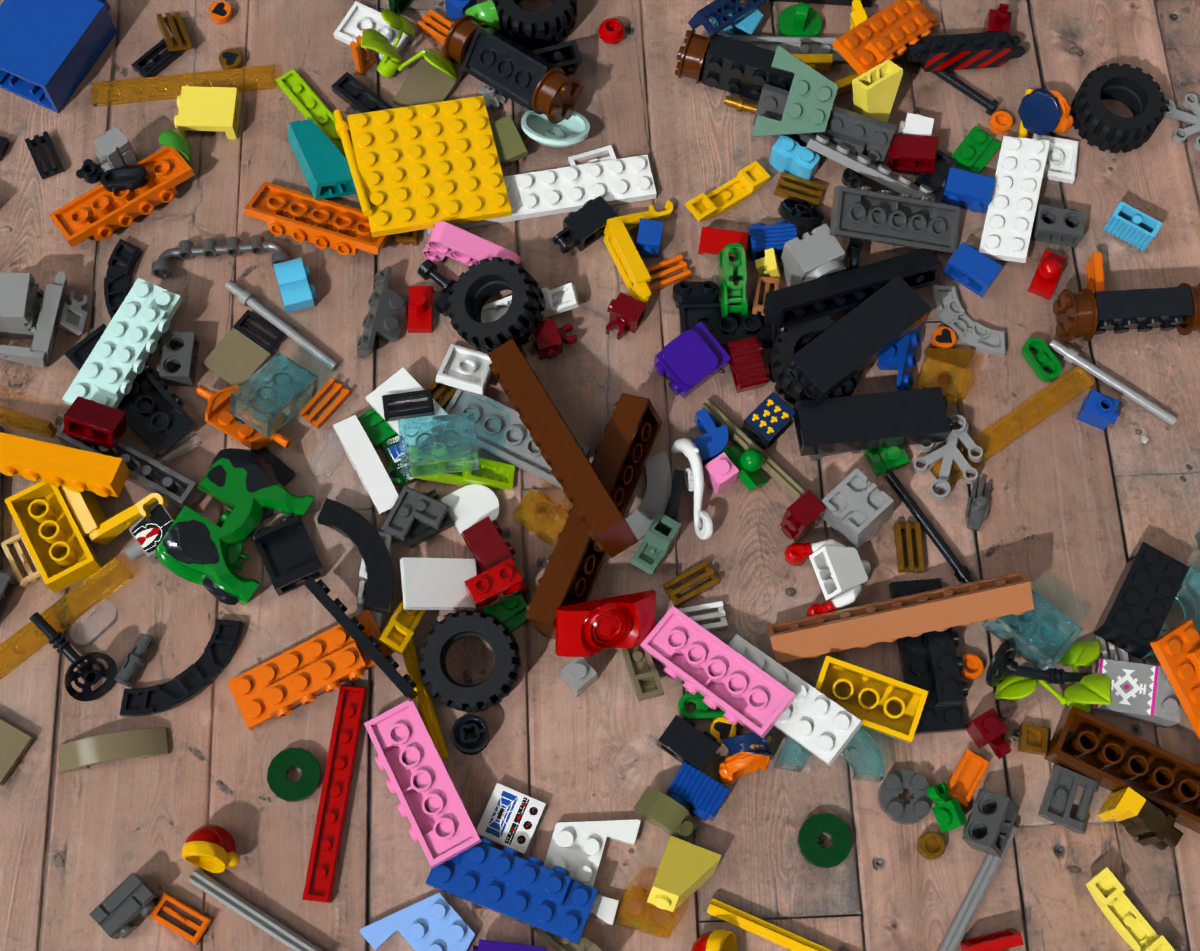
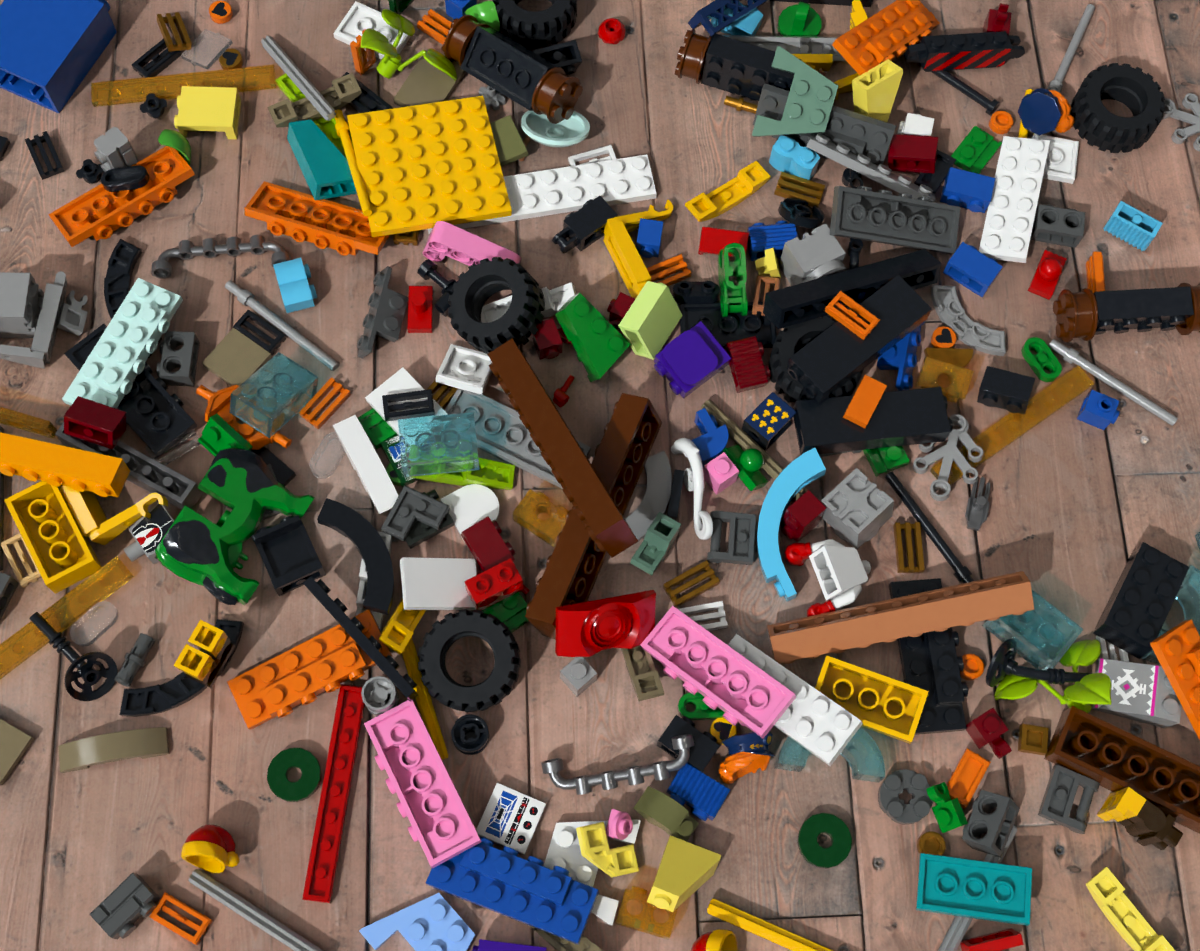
none -> black plate [140,93,167,119]
none -> yellow hips [173,620,235,688]
none -> clear piece [181,29,233,70]
none -> green plate [197,413,253,456]
none -> light grey axle [261,36,336,121]
none -> dark tan slope [267,73,362,128]
none -> light grey wheel [361,676,400,717]
none -> flat silver bar [541,734,694,795]
none -> red hand [553,375,575,407]
none -> green wedge [555,293,631,382]
none -> light yellow tile [576,822,639,878]
none -> bright pink plate [606,809,633,840]
none -> yellowish green brick [618,281,683,360]
none -> dark grey plate [707,511,756,565]
none -> medium azure arch [757,447,826,602]
none -> orange tile [824,291,880,340]
none -> orange tile [843,375,887,428]
none -> teal plate [916,853,1032,926]
none -> black brick [977,366,1035,415]
none -> light grey bar [1047,4,1095,92]

